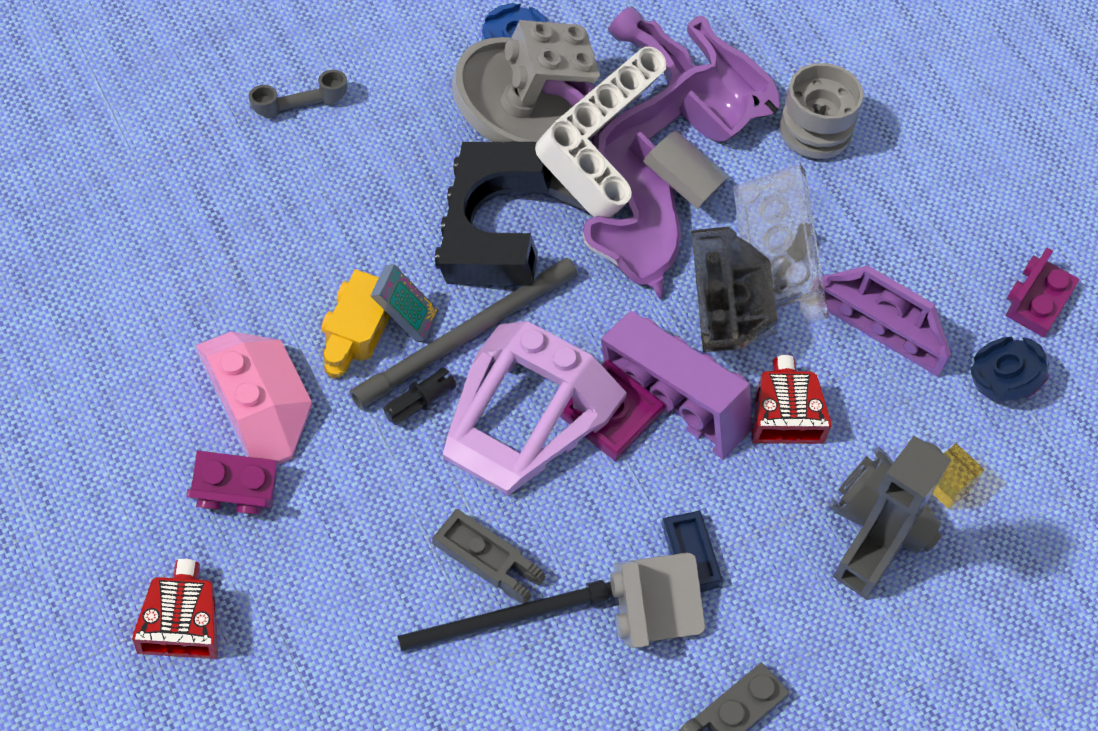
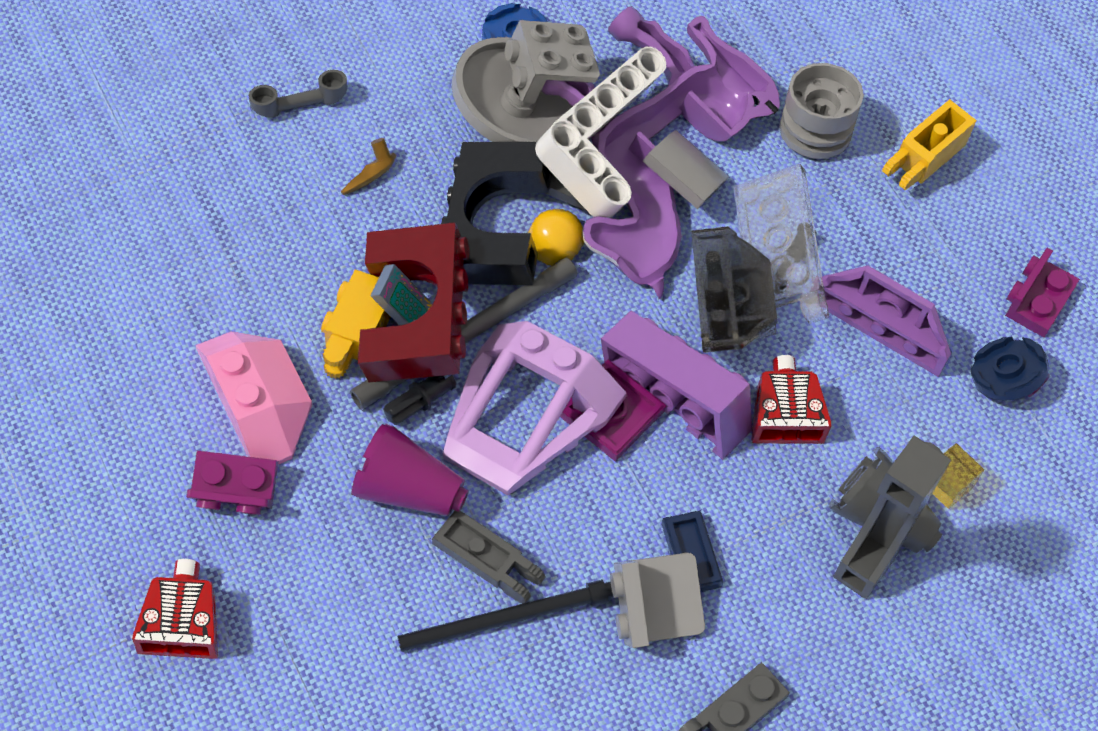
none -> pearl gold bar [341,138,396,195]
none -> magenta cone [351,423,469,516]
none -> dark red arch [358,223,470,383]
none -> yellow hair [528,209,584,266]
none -> yellow hinge [882,99,977,190]

